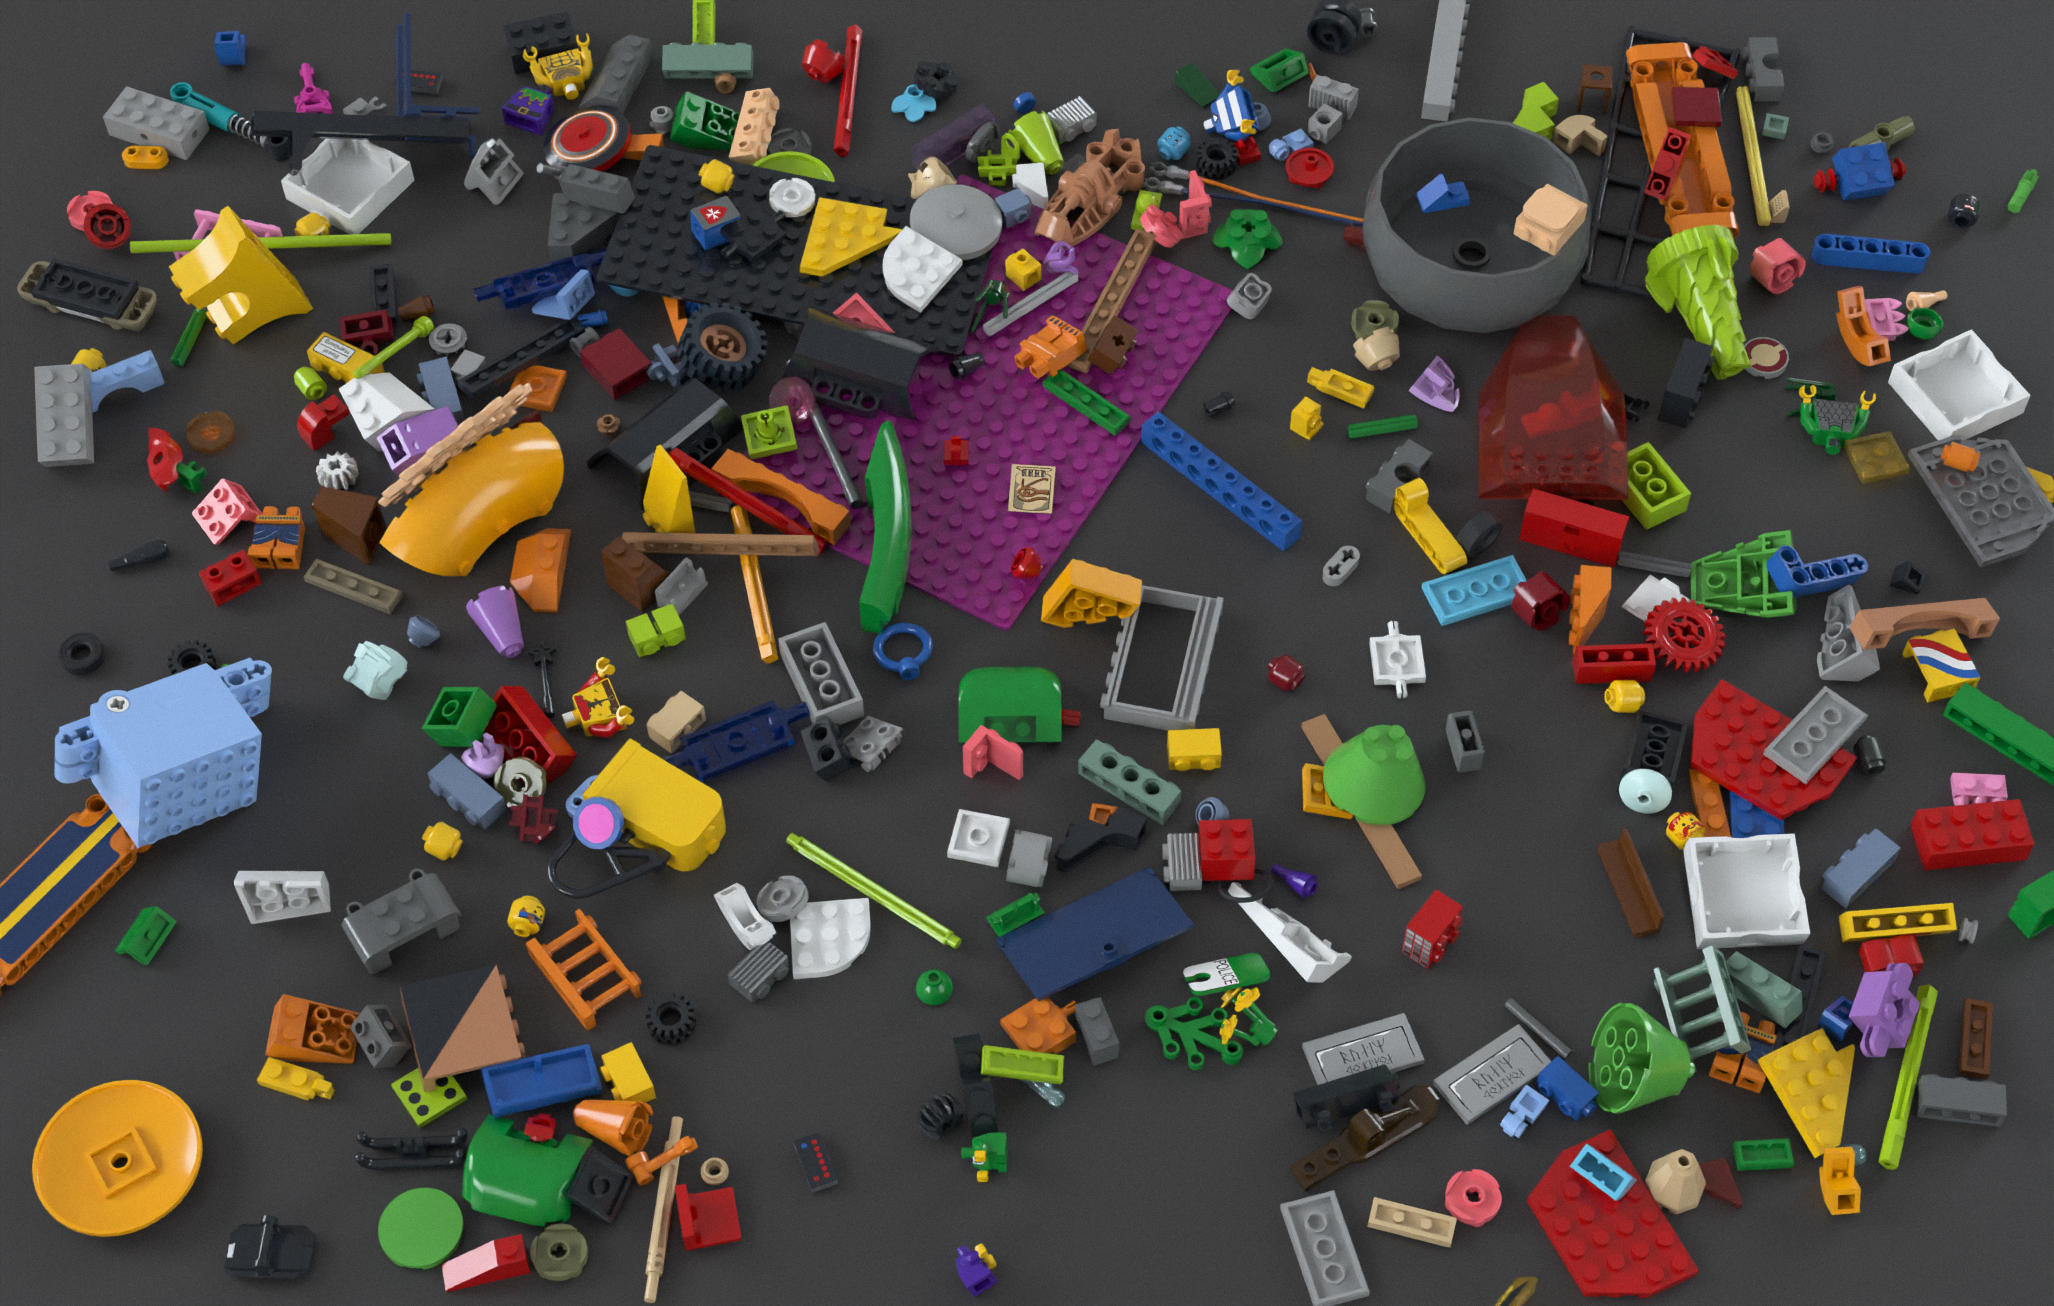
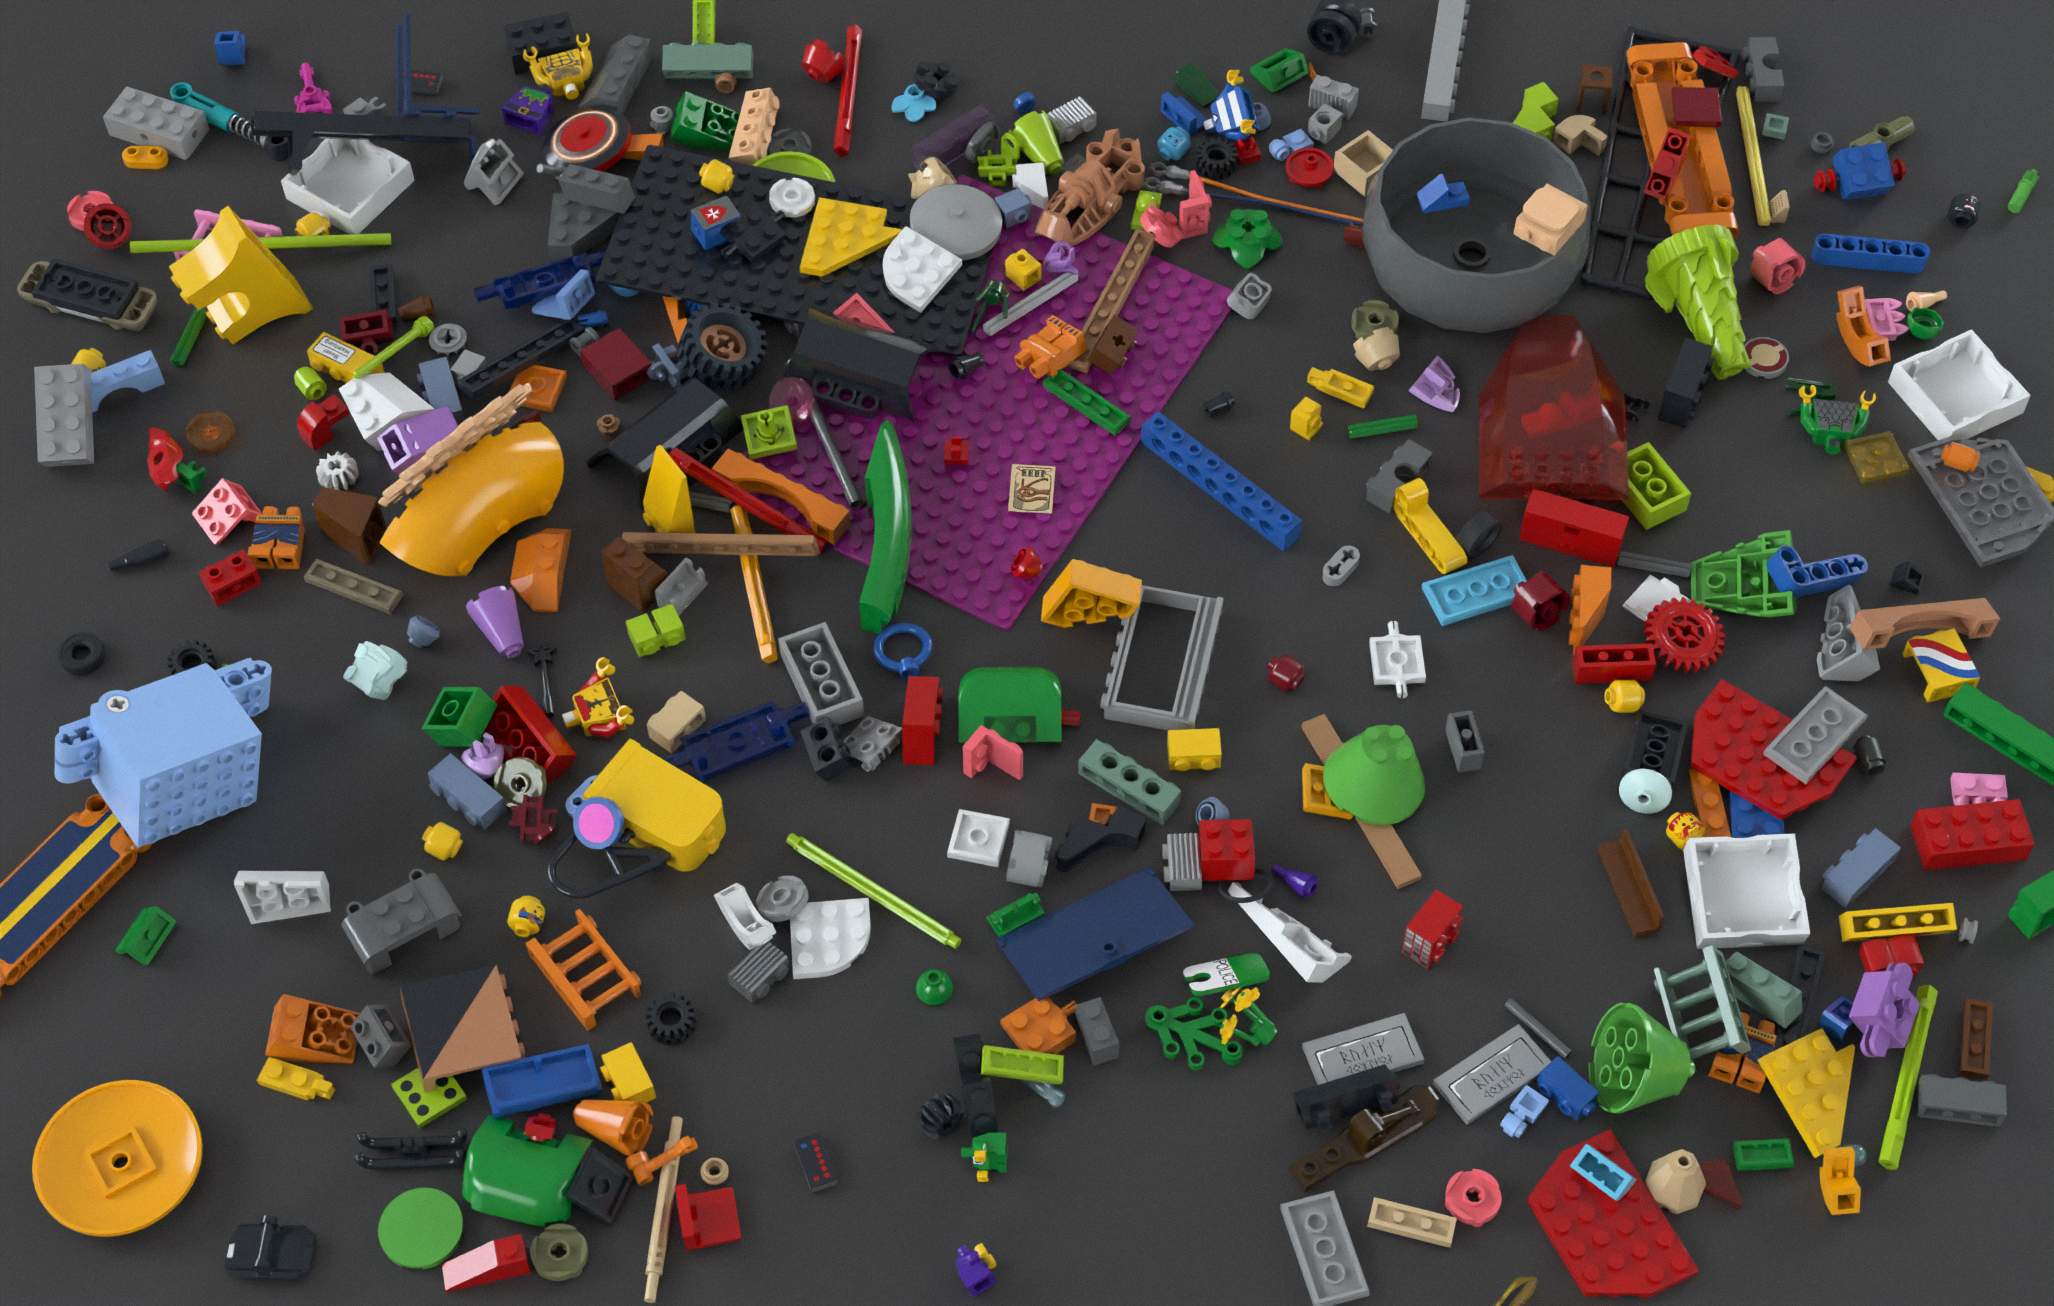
none -> red wedge [902,676,944,765]
none -> blue panel [1160,92,1208,136]
none -> tan piece [1334,130,1393,196]

